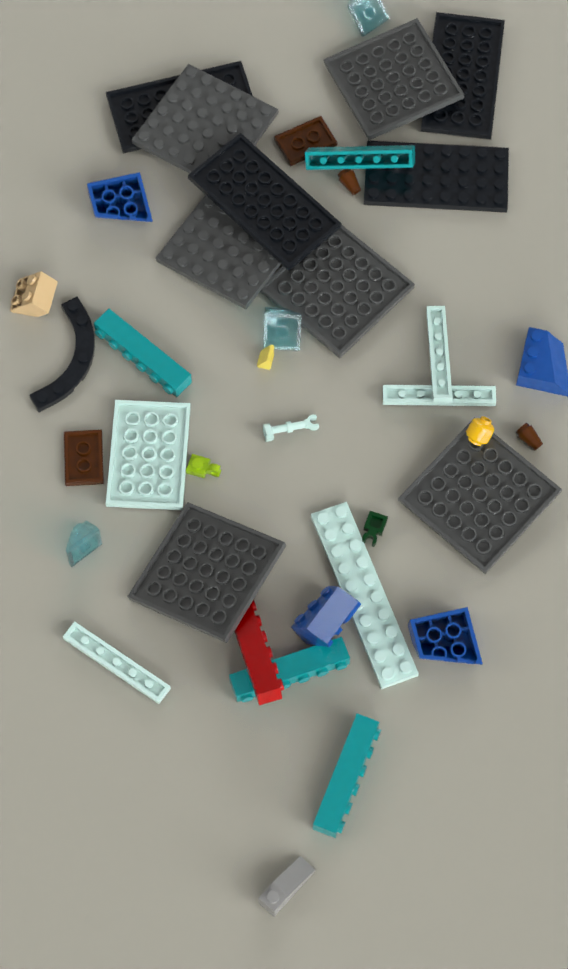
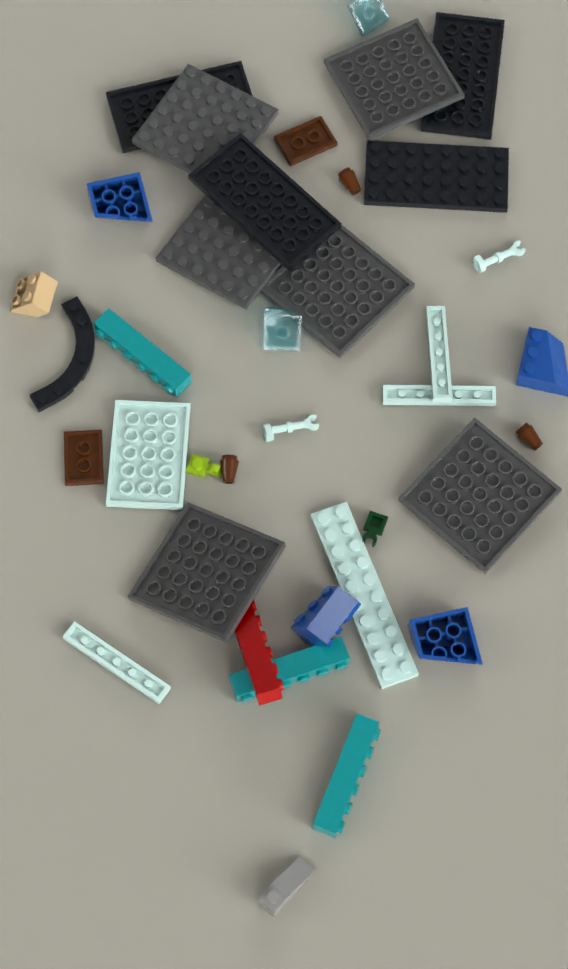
clear light blue slope [66,521,102,567] -> none
light yellow slope [257,345,274,370] -> none
teal brick [305,145,415,170] -> none
yellow head [466,416,494,446] -> none
none -> reddish brown cone [220,455,239,484]
none -> light aqua piece [472,241,526,273]

